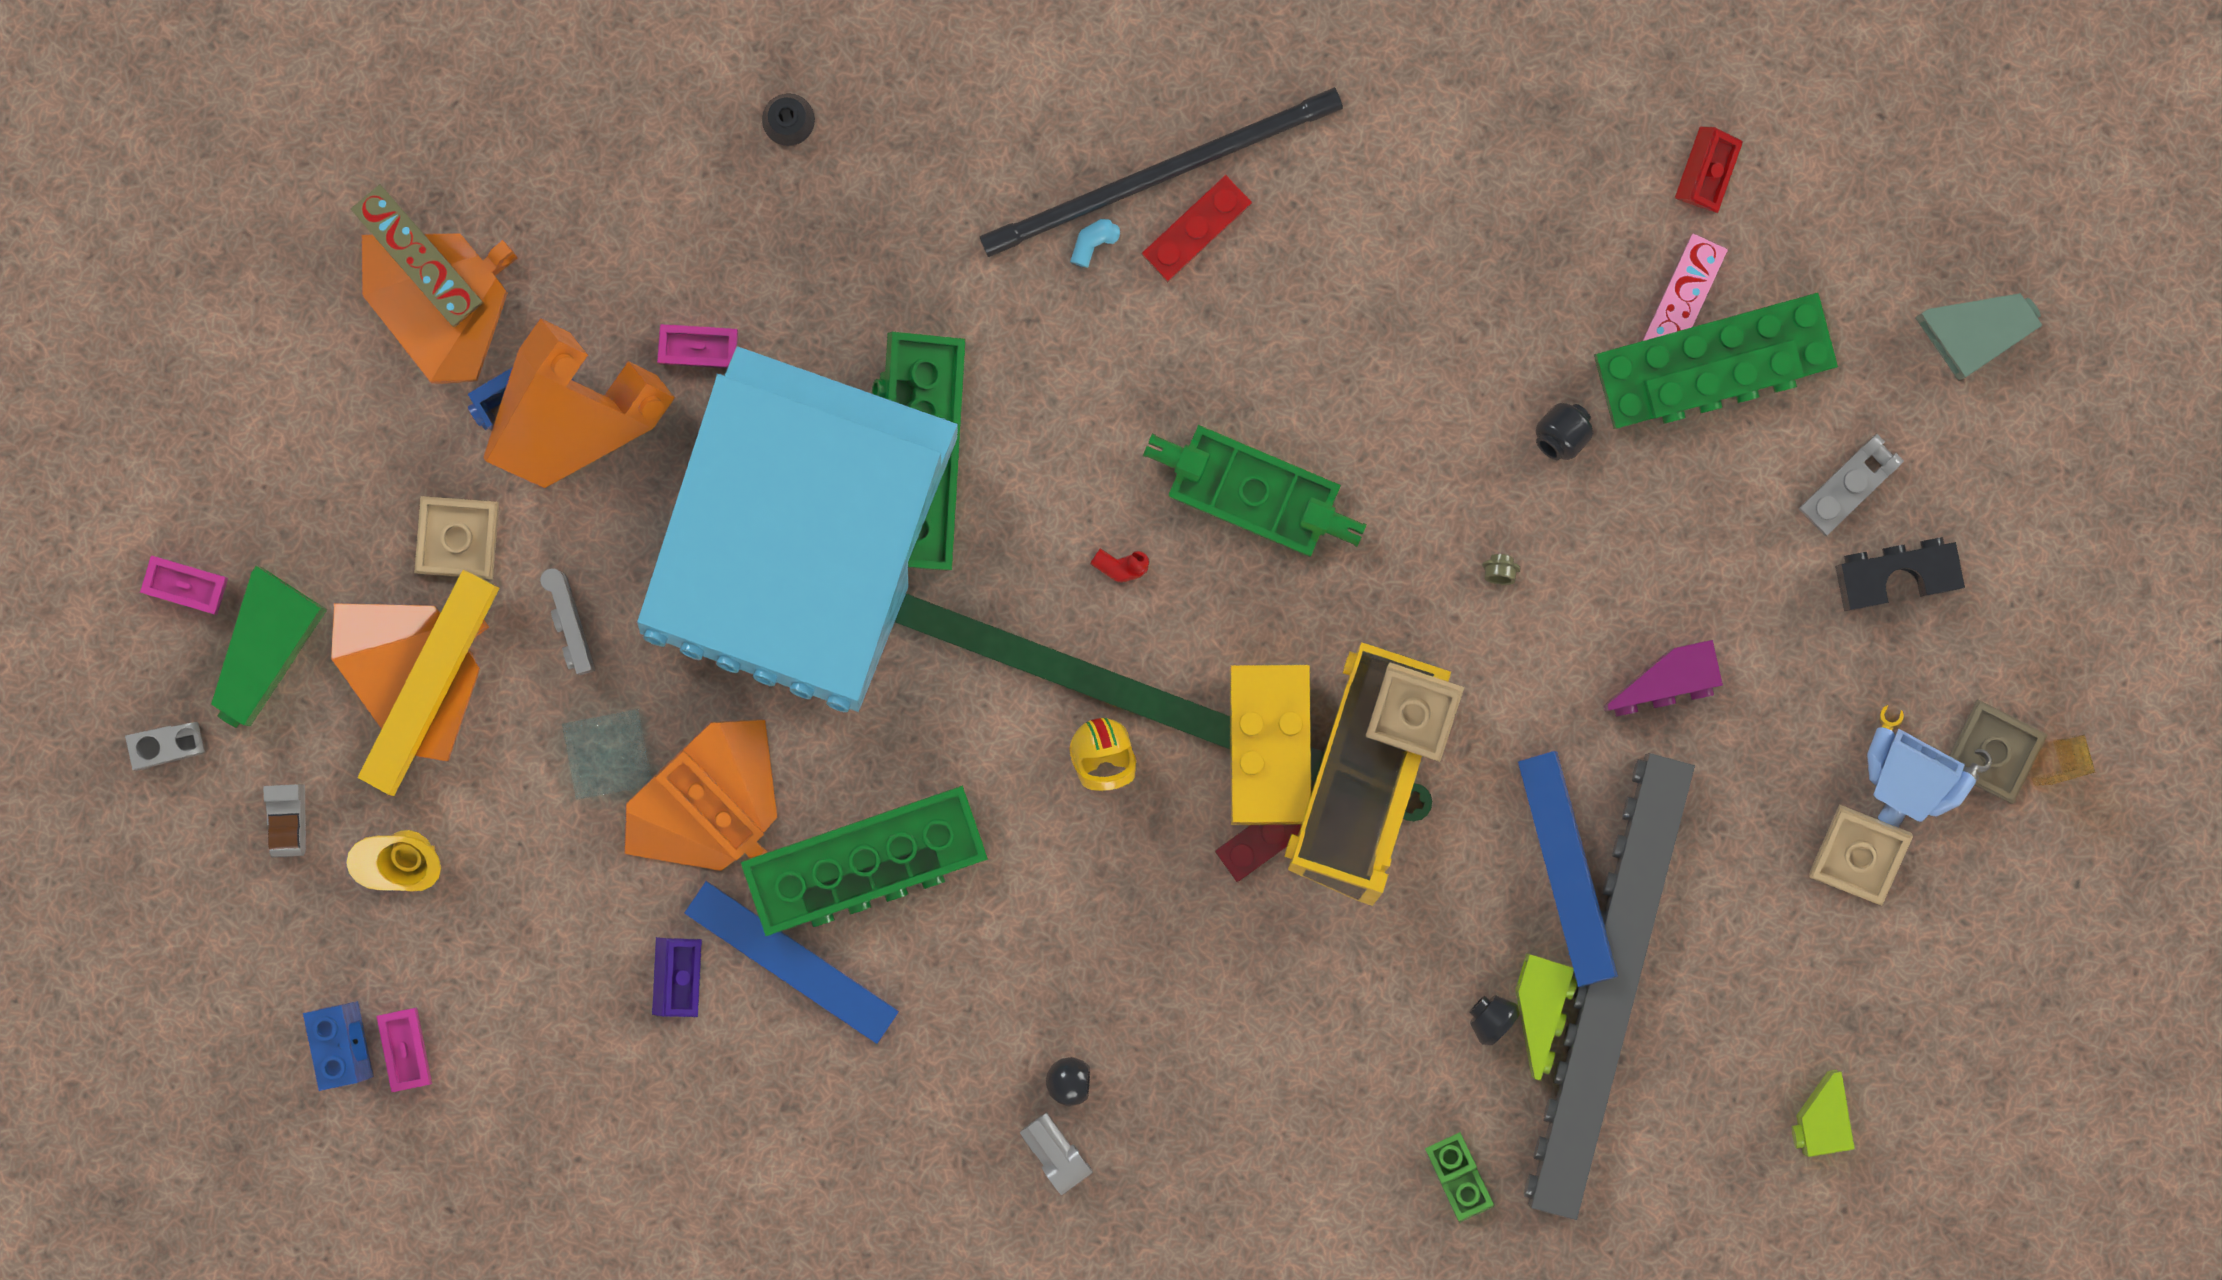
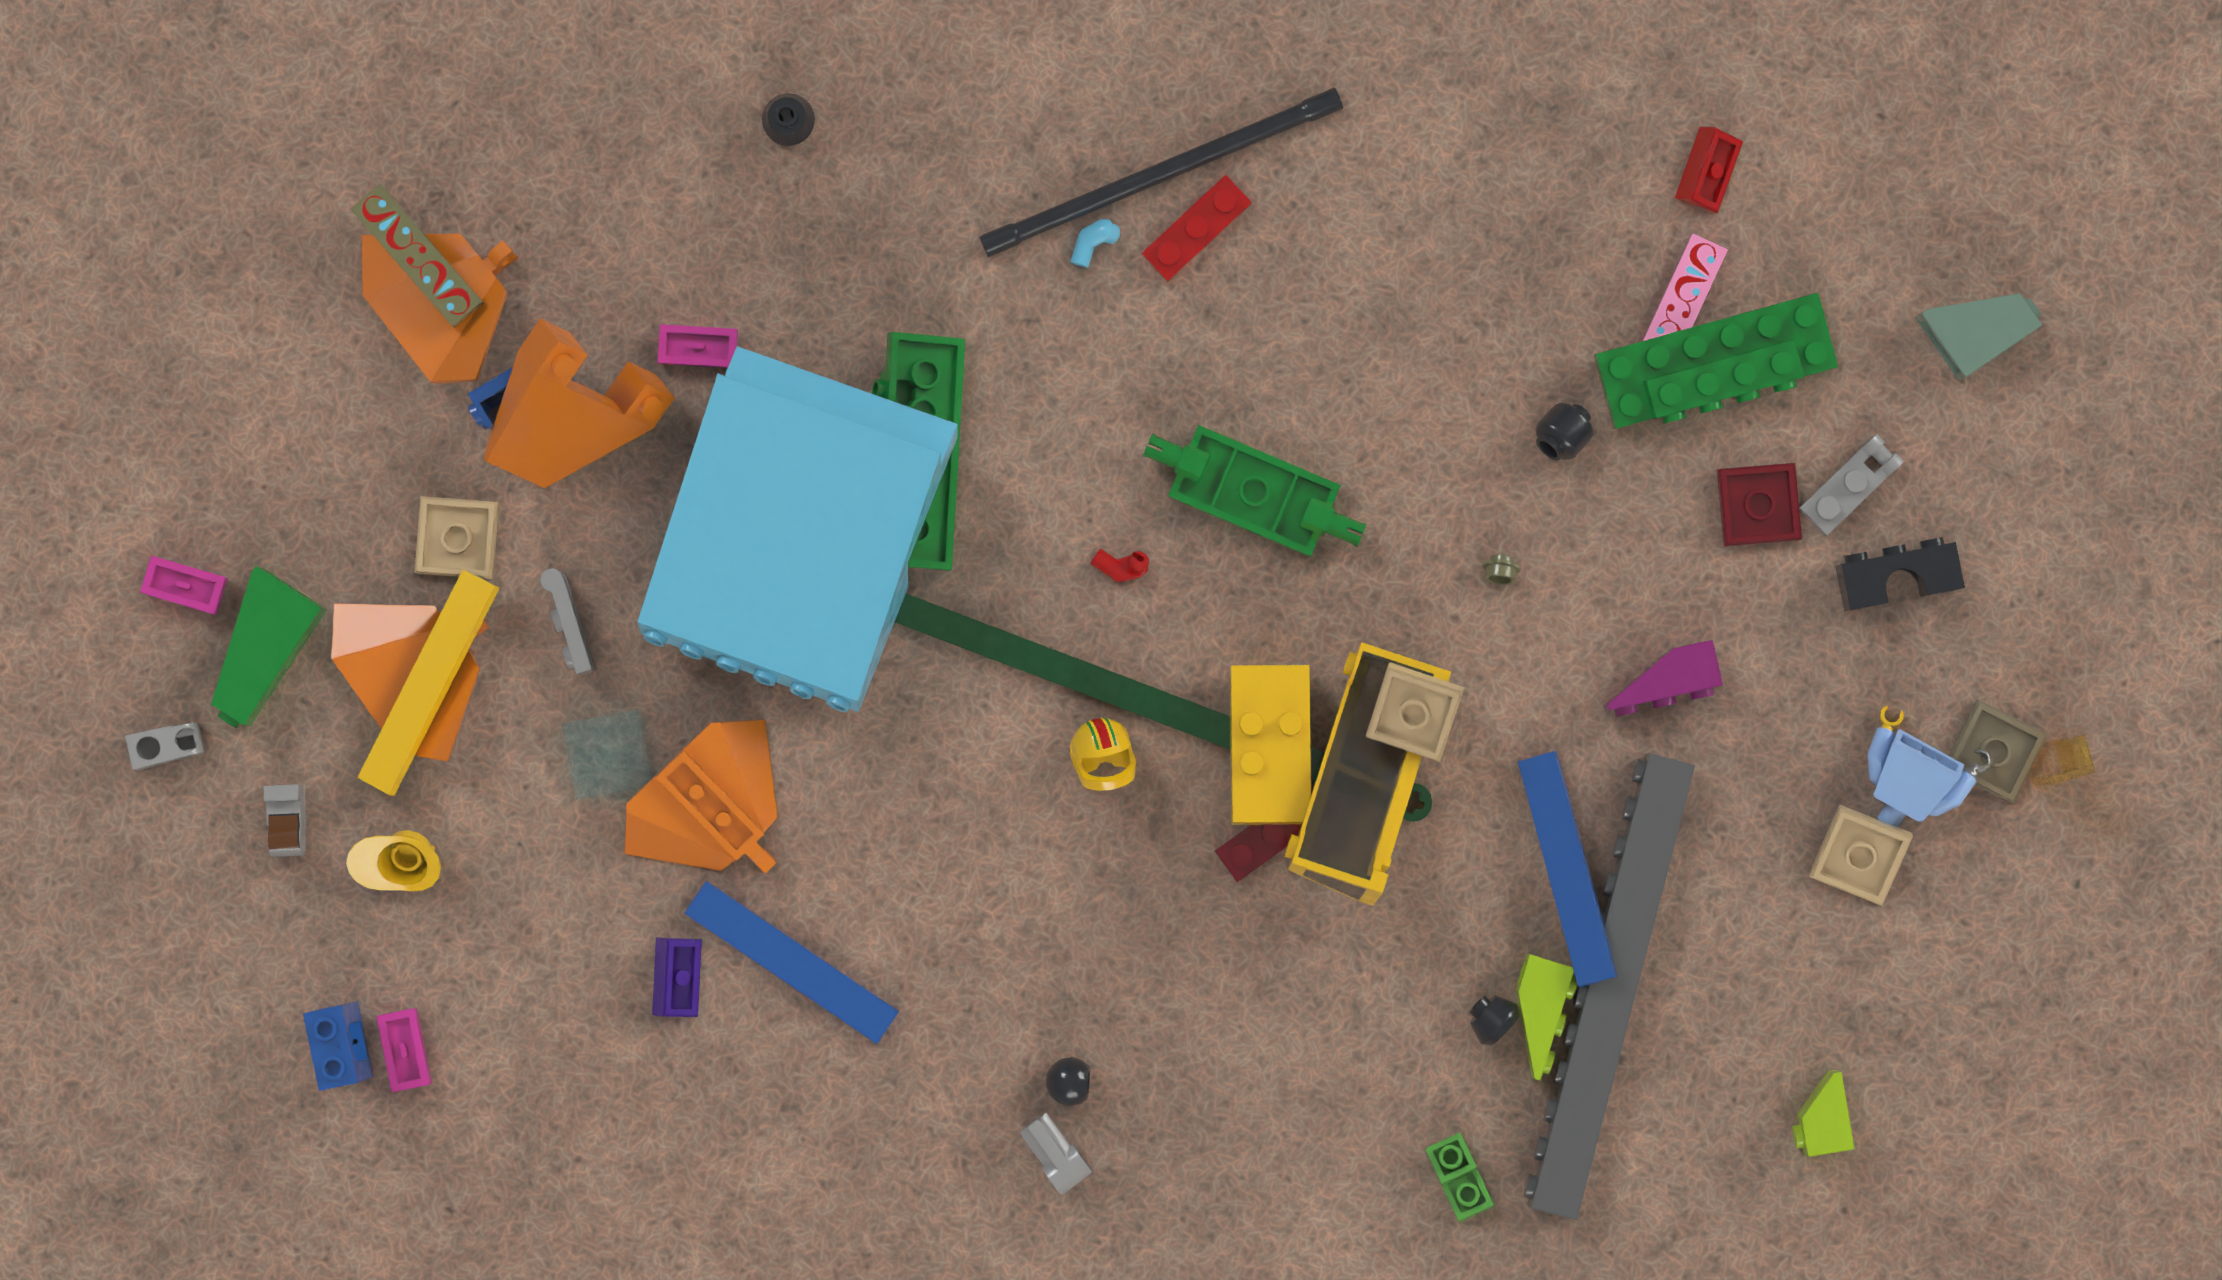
green plate [740,785,988,936] -> none
none -> dark red tile [1717,463,1802,547]

